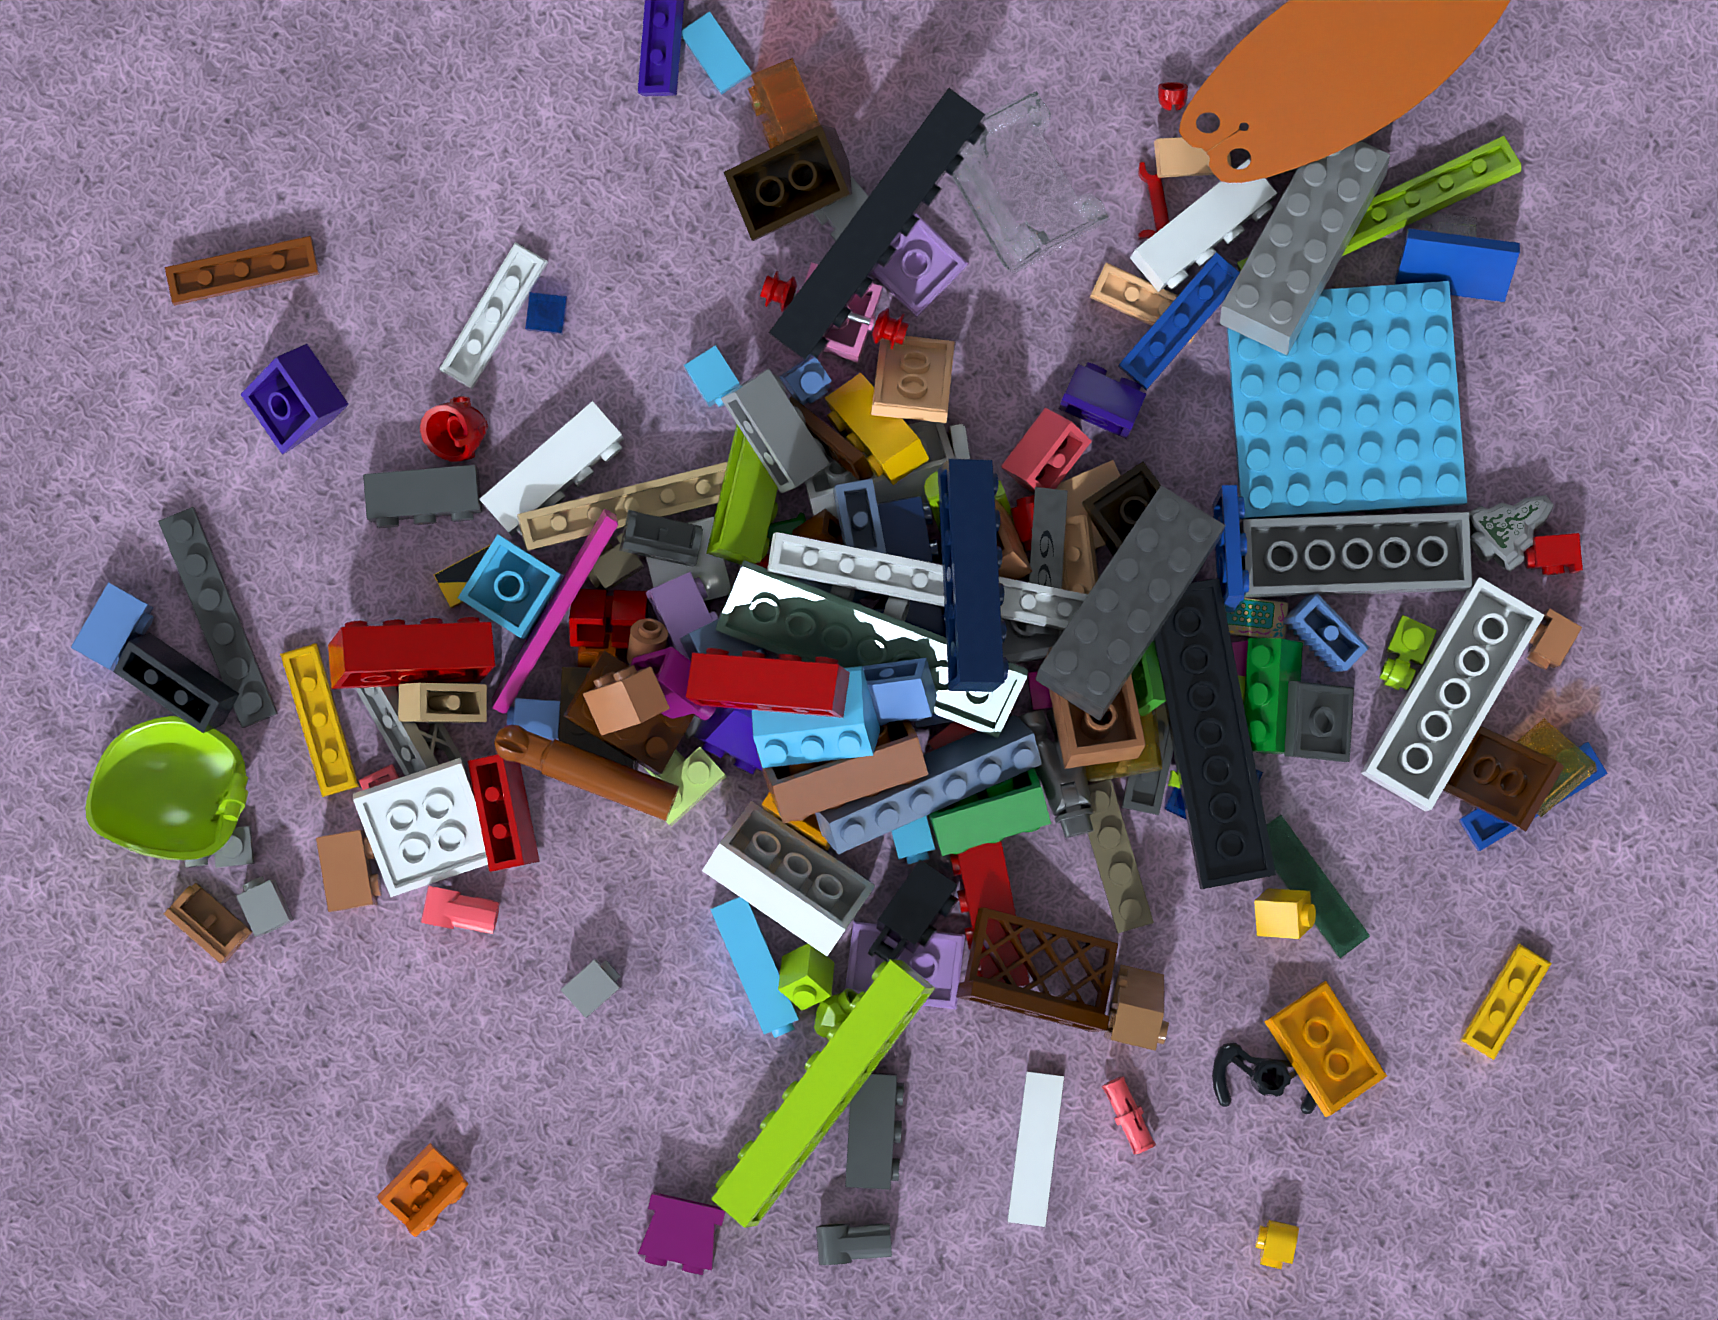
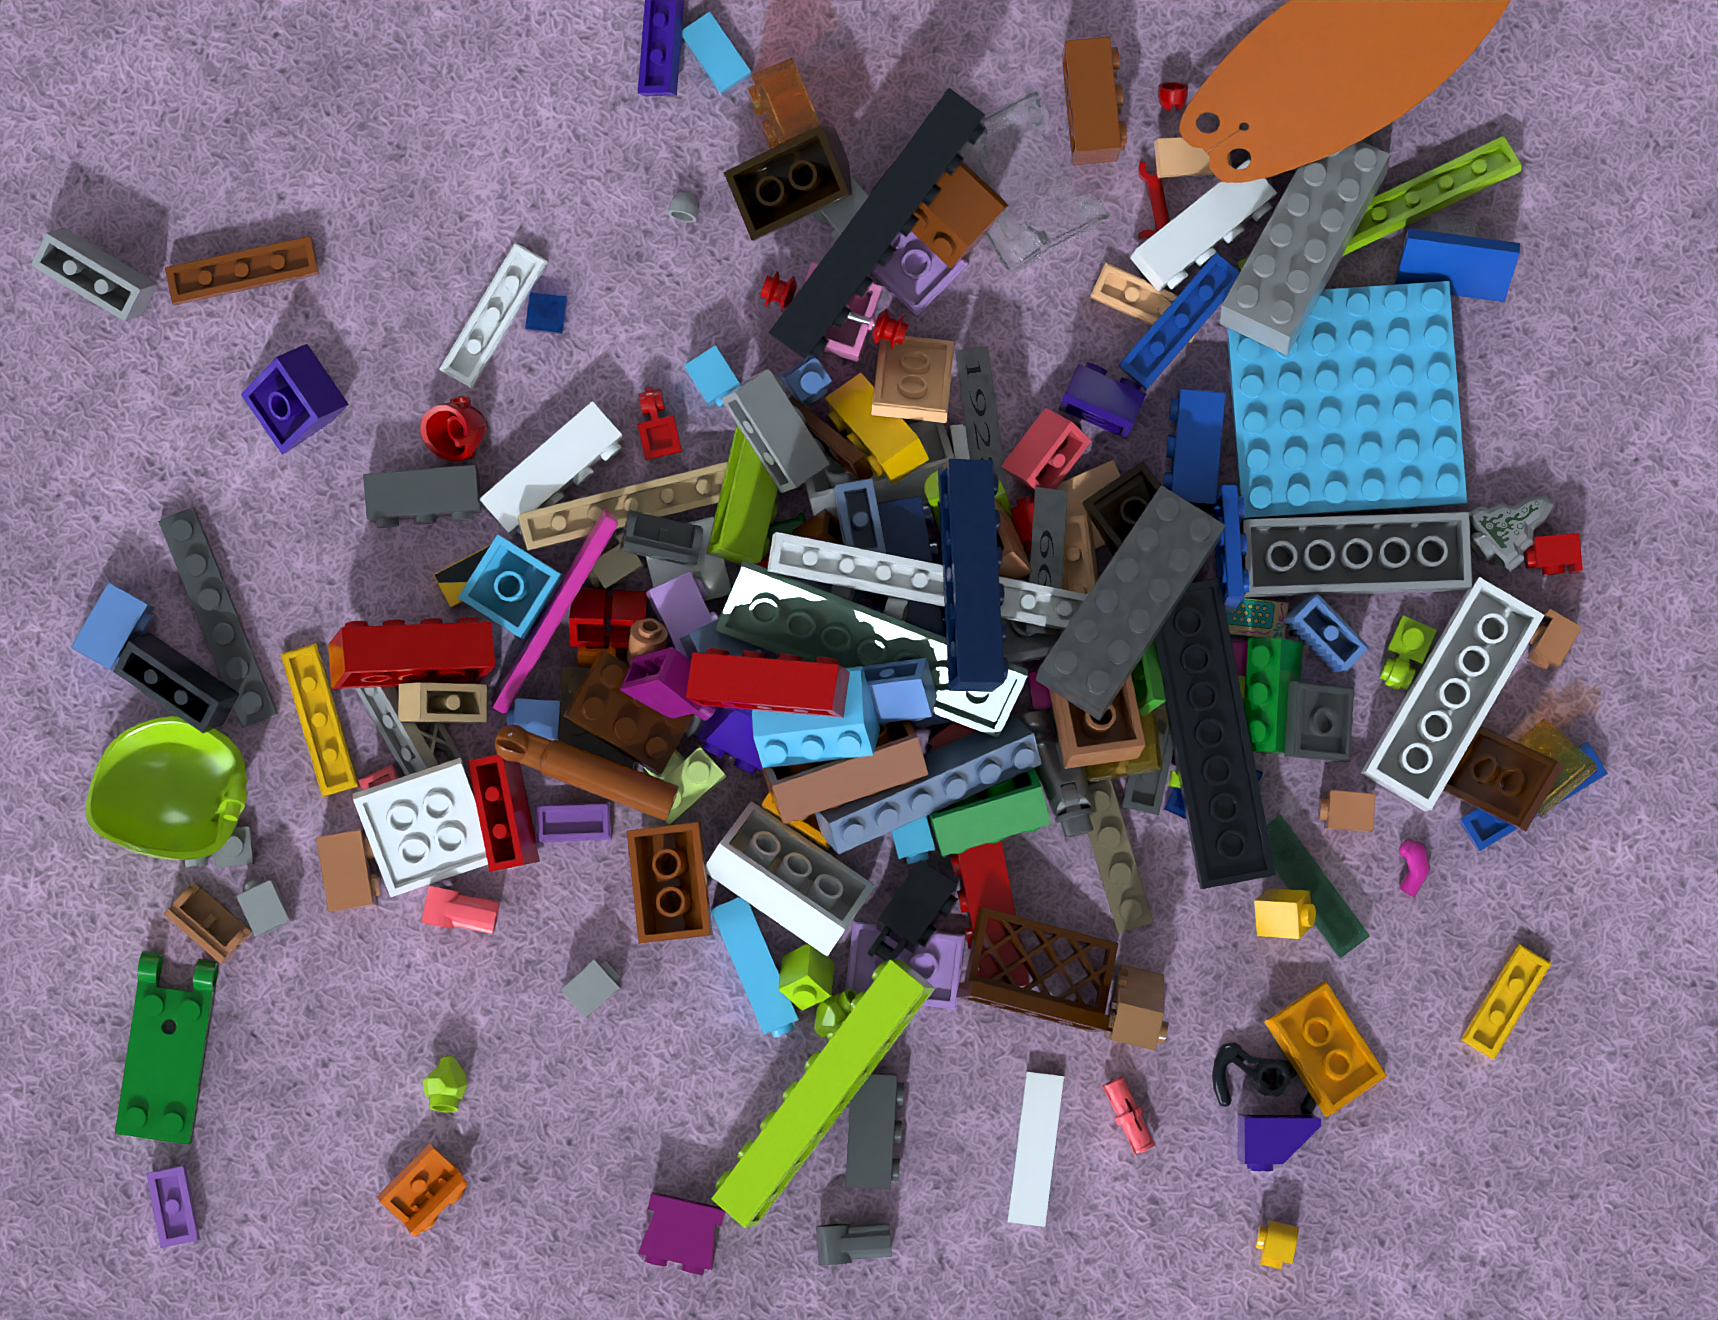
nougat brick [583,665,670,736] -> none
none -> light grey brick [31,228,158,322]
none -> green hinge [115,951,219,1145]
none -> medium lavender plate [146,1165,200,1248]
none -> lime rock [422,1055,467,1112]
none -> medium lavender tile [535,802,612,843]
none -> dark orange slope [626,822,713,944]
none -> red plate [637,387,683,461]
none -> light grey hinge [668,192,699,223]
none -> dark orange slope [870,162,1009,269]
none -> flat silver sticker [955,346,1008,489]
none -> dark orange brick [1062,36,1127,166]
none -> blue brick [1163,389,1225,508]
none -> dark purple slope [1238,1114,1321,1171]
none -> nougat brick [1318,790,1376,832]
none -> dark pink arm [1399,839,1430,898]

